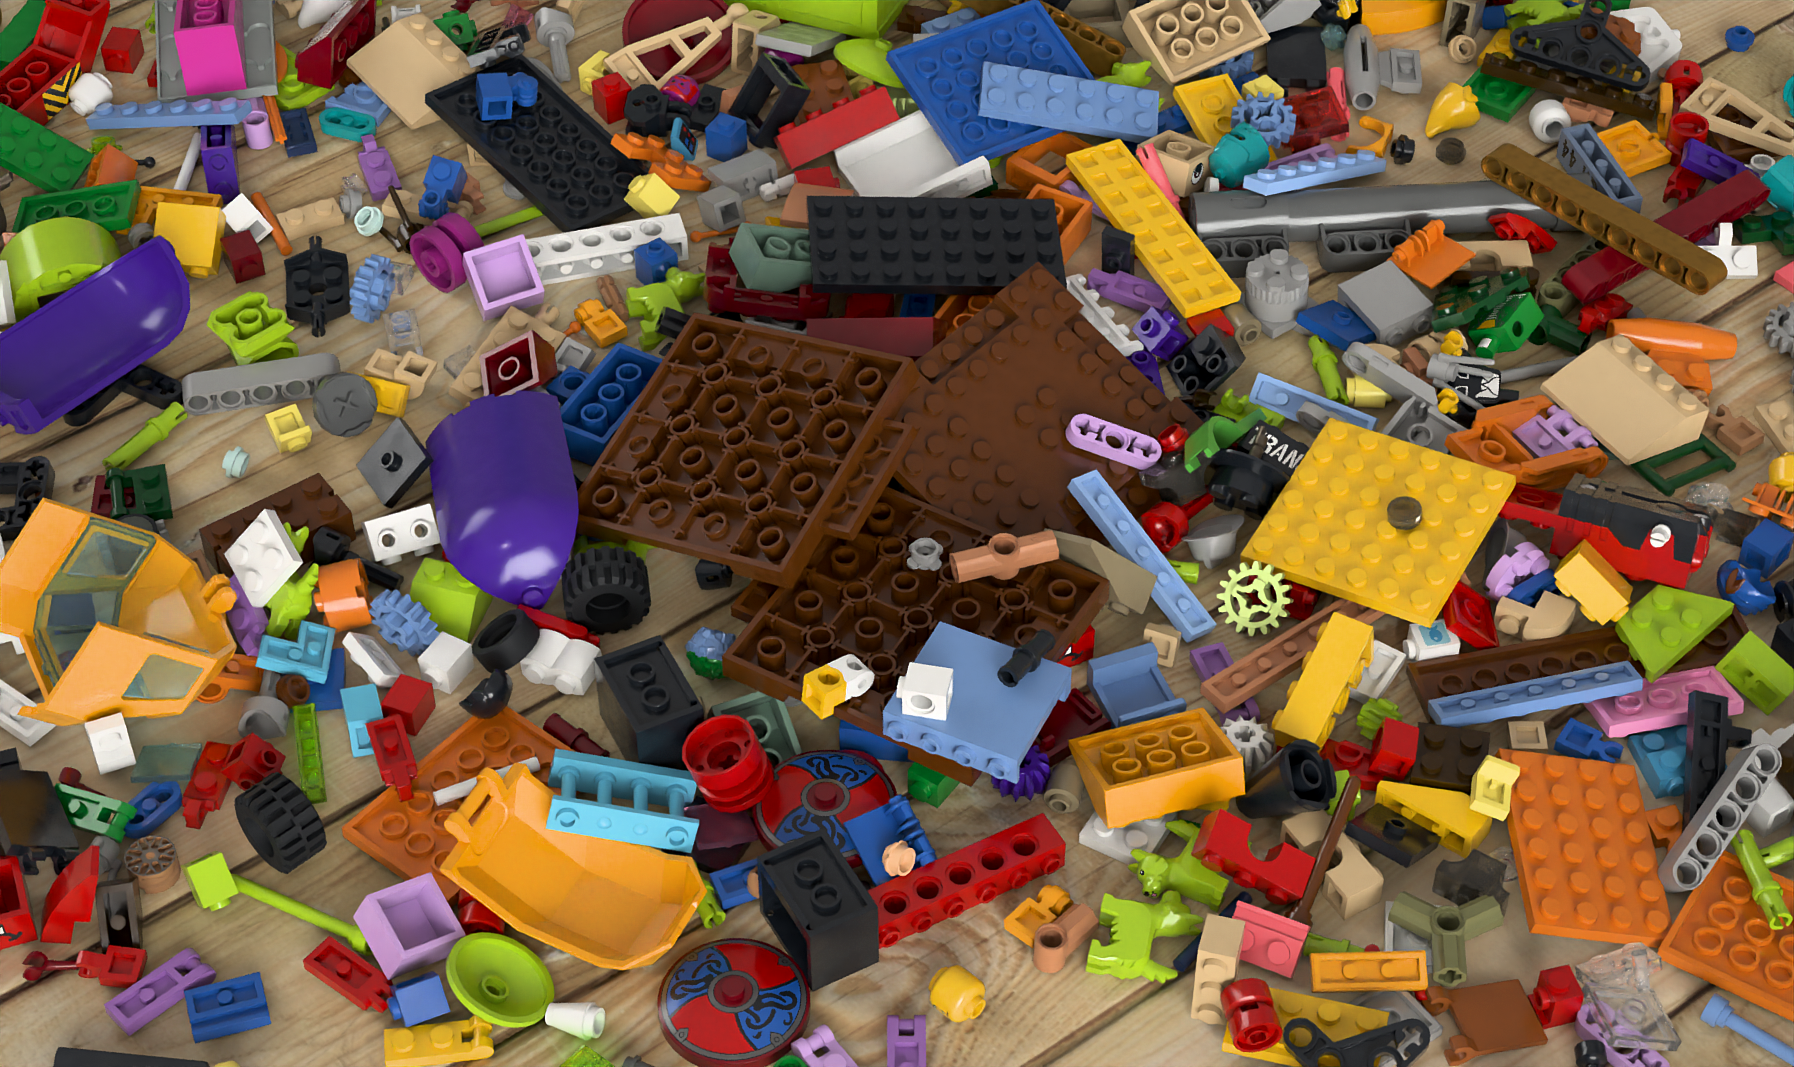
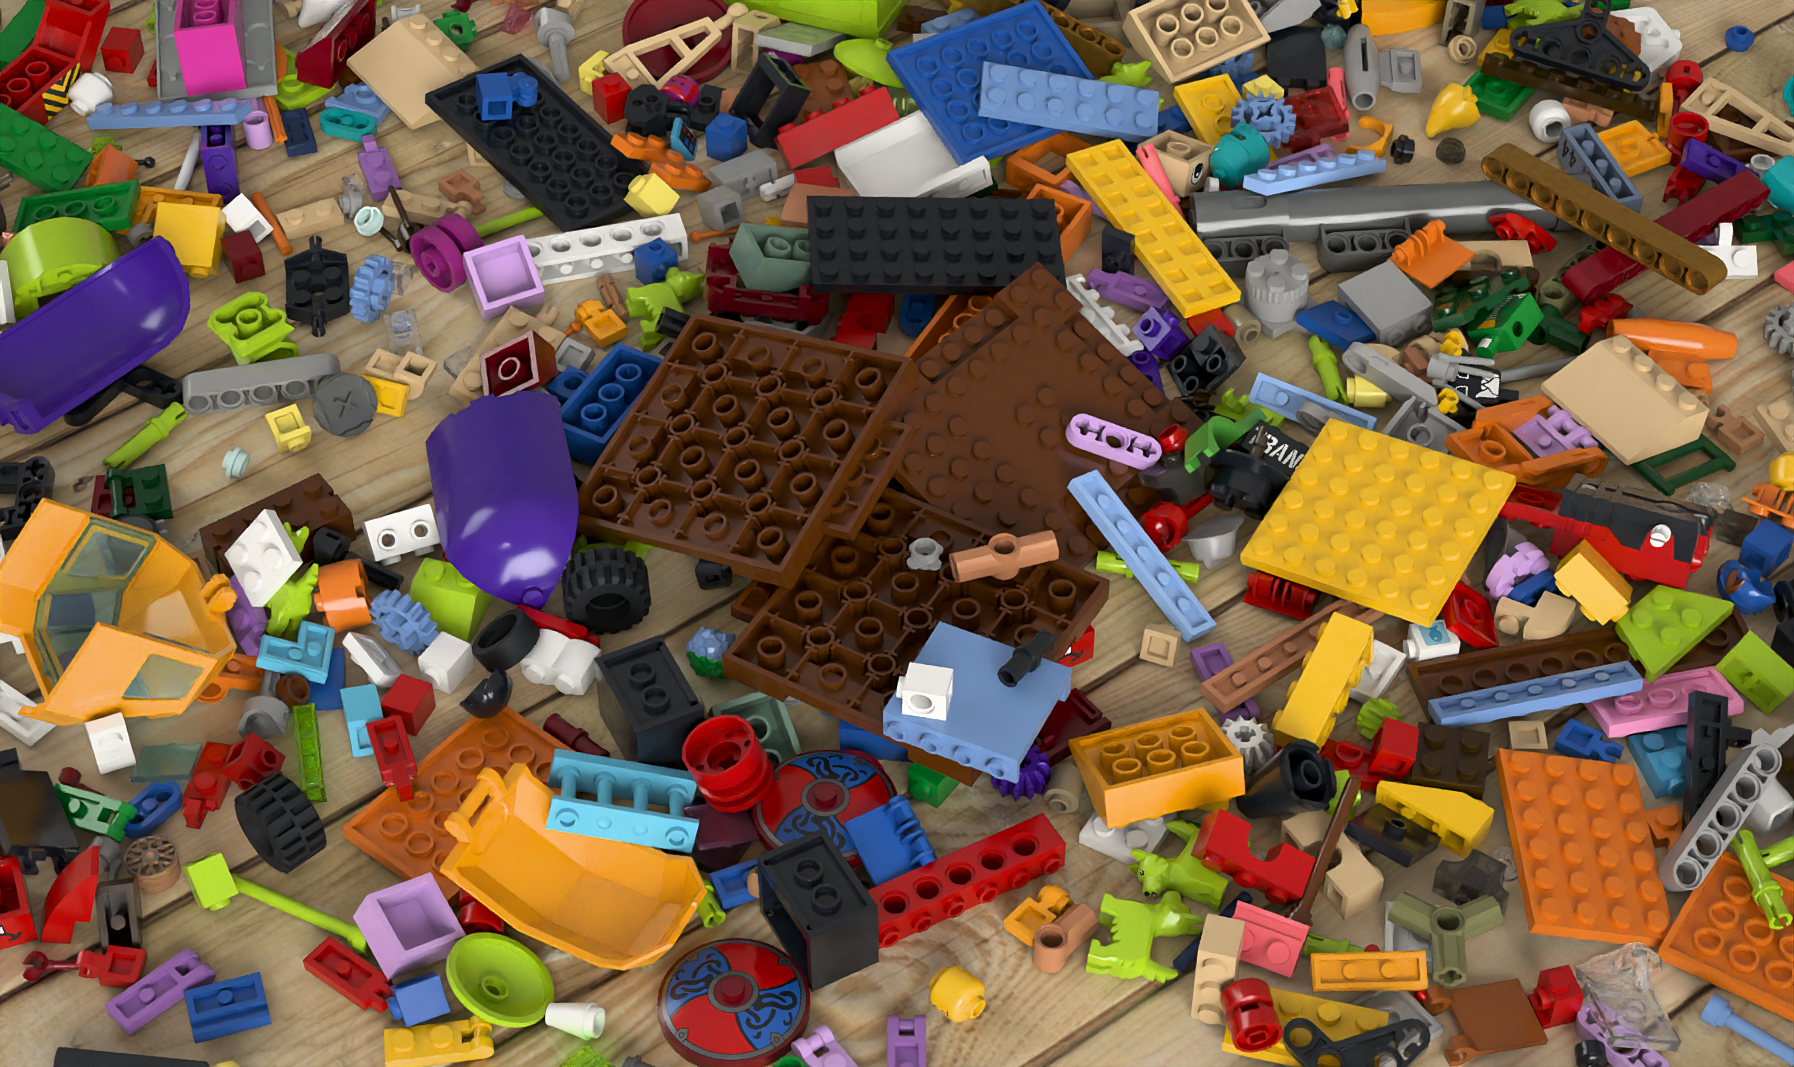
plate [356,417,434,509] -> none
blue brick [418,155,468,220] -> none
white piece [433,756,540,806] -> none
black hinge [466,22,531,69] -> none
yellow leg [802,654,874,719] -> none
dark red slope [807,317,948,362] -> none
light nougat plate [882,841,916,876] -> none
dark tan slope [1044,528,1158,616] -> none
medium blue panel [1087,642,1187,729] -> none
yellowish green gear [1217,561,1294,636] -> none
clear smoke tile [1387,496,1422,530] -> none
light yellow bracket [1469,755,1520,821] -> none

